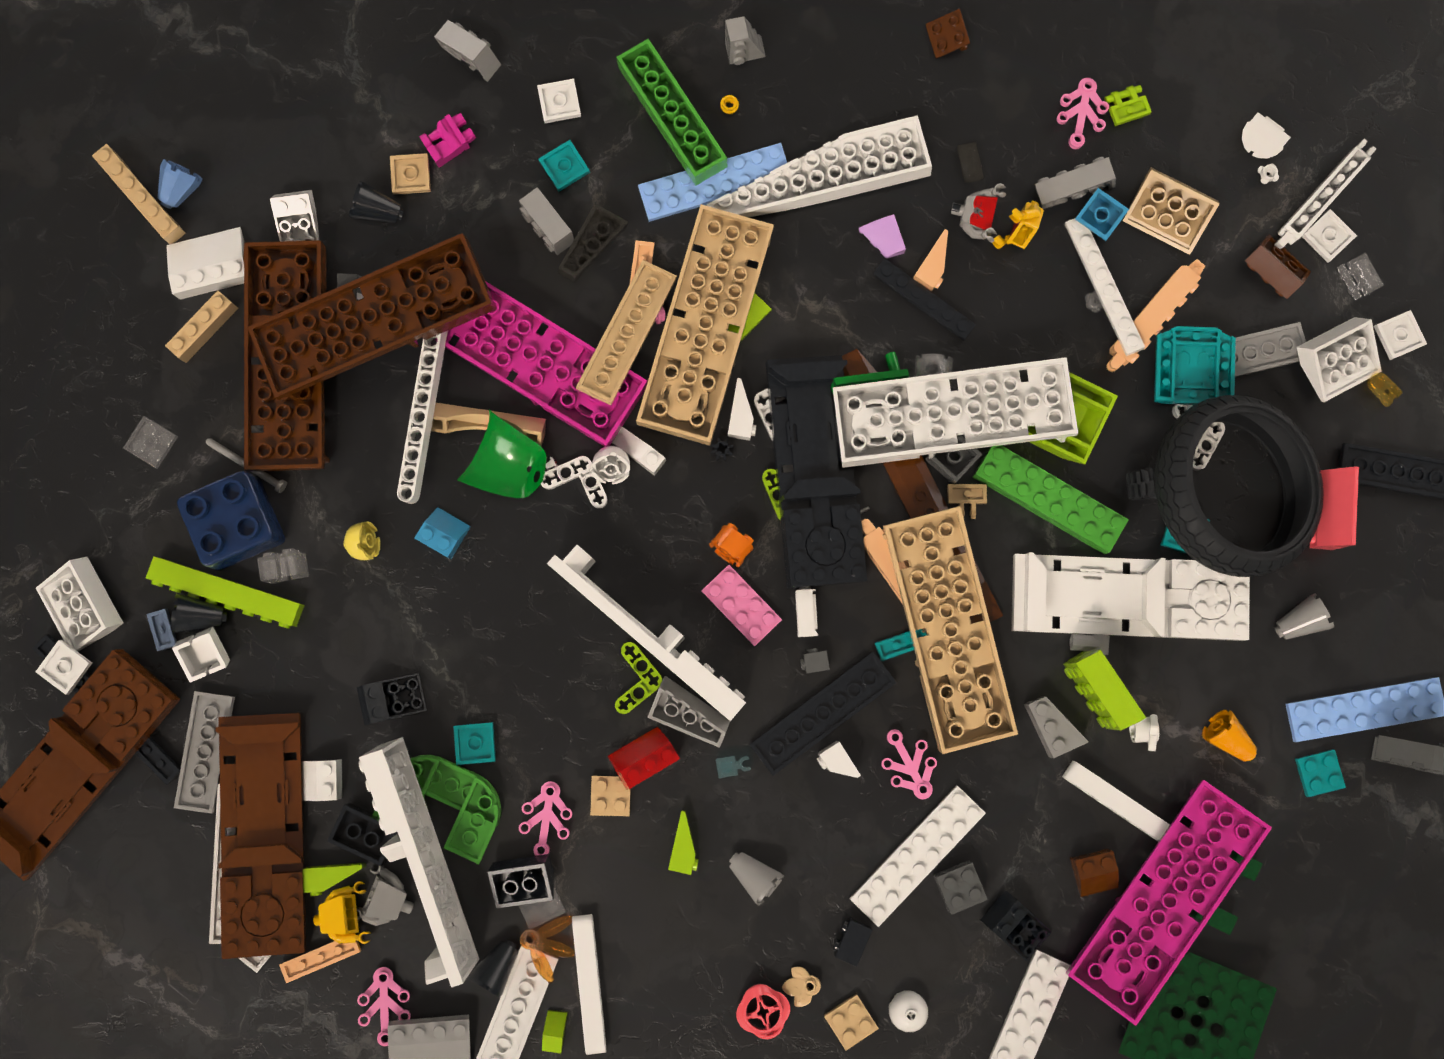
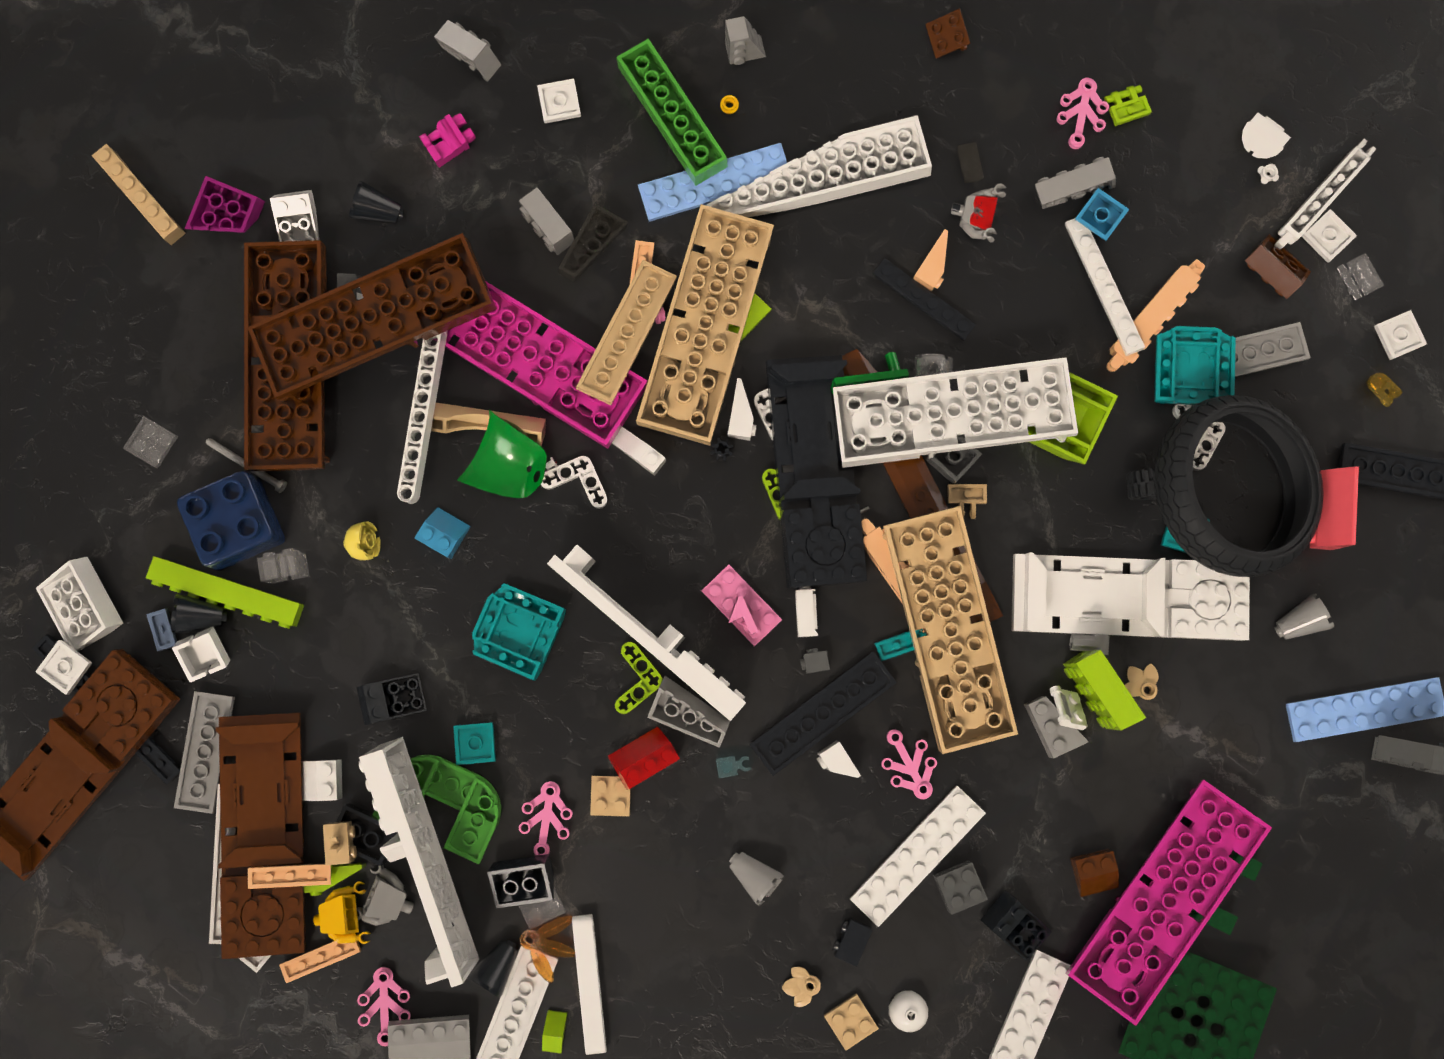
medium blue cone [157,159,202,209] -> none
tan brick [165,291,238,363] -> none
white slope [167,227,244,300] -> none
tan plate [390,153,431,195] -> none
teal plate [538,140,590,192] -> none
white cylinder [592,446,630,484] -> none
lime slope [668,810,699,875] -> none
orange brick [709,523,754,567] -> none
coral piece [736,984,790,1039] -> none
lavender slope [859,214,906,259] -> none
bright green brick [972,445,1129,554] -> none
yellow torso [992,201,1044,249] -> none
white beam [1062,760,1170,842] -> none
clear plant [1085,291,1103,313] -> none
tan slope [1122,167,1220,255] -> none
white piece [1129,714,1159,751] -> none
light orange cone [1202,710,1257,762] -> none
teal plate [1295,749,1346,797] -> none
white slope [1297,317,1382,402] -> none
none -> magenta wedge [185,176,265,233]
none -> light nougat plate [248,864,331,889]
none -> tan brick [323,821,357,865]
none -> teal wedge [472,583,566,681]
none -> bright pink slope [729,596,758,635]
none -> white plate [1050,686,1088,730]
none -> tan plate [1125,664,1159,700]

